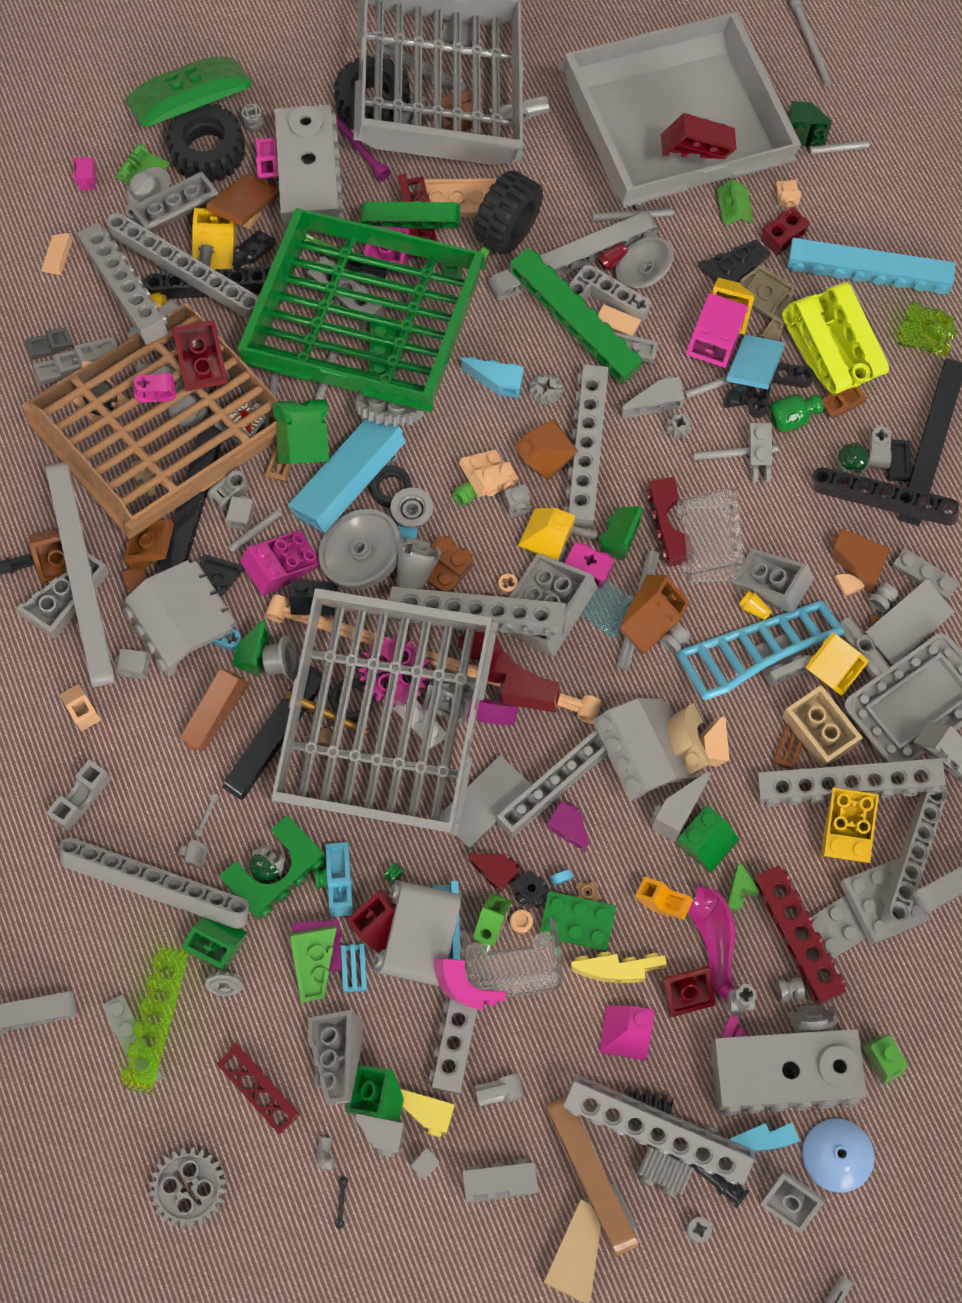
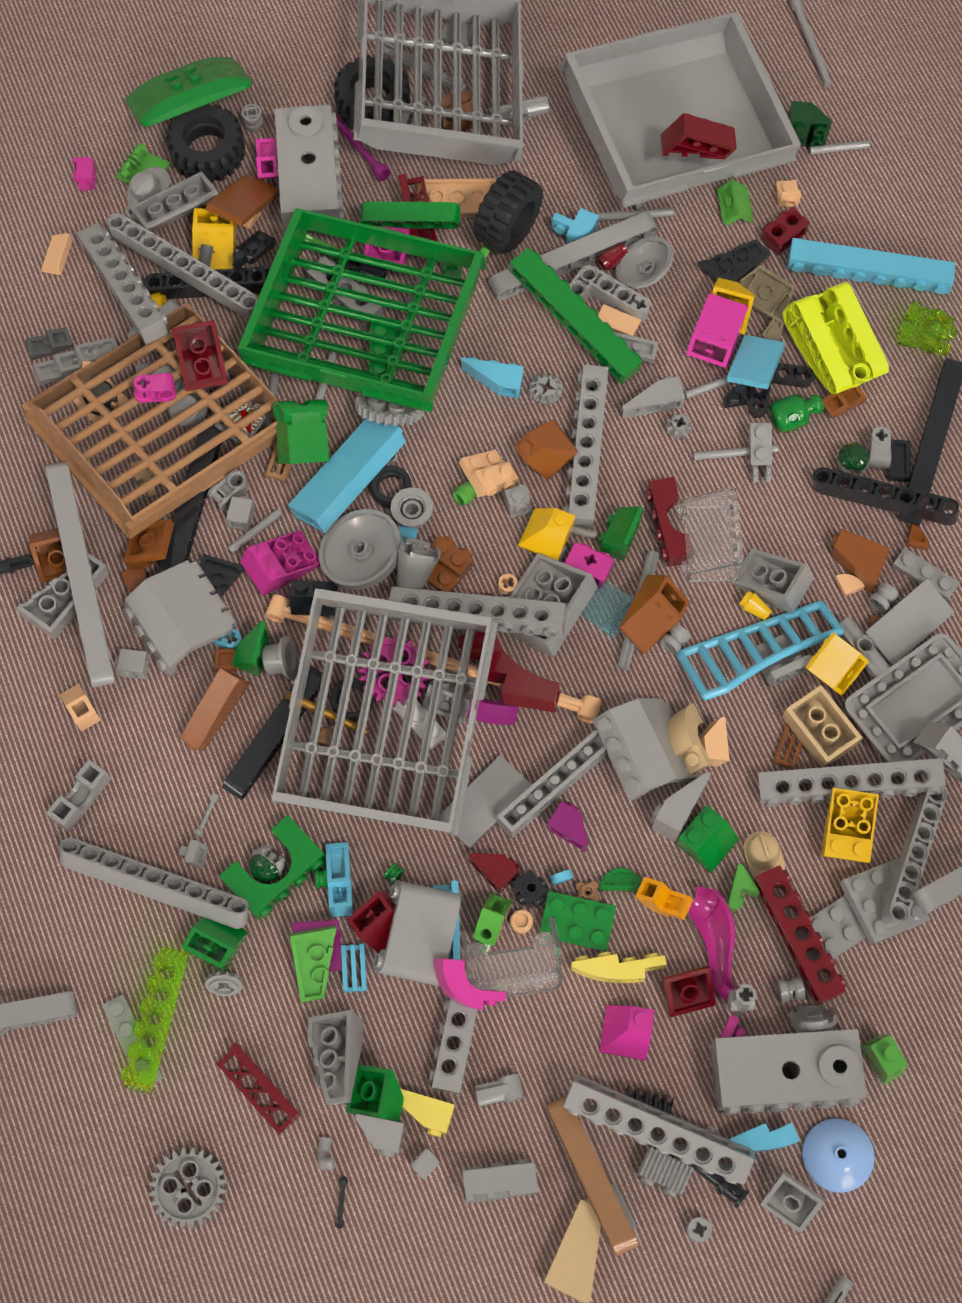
none -> dark orange tile [214,648,237,672]
none -> medium azure brick [551,208,599,244]
none -> green tile [598,867,642,892]
none -> tan piece [743,831,785,878]
none -> dark orange tile [906,524,929,551]

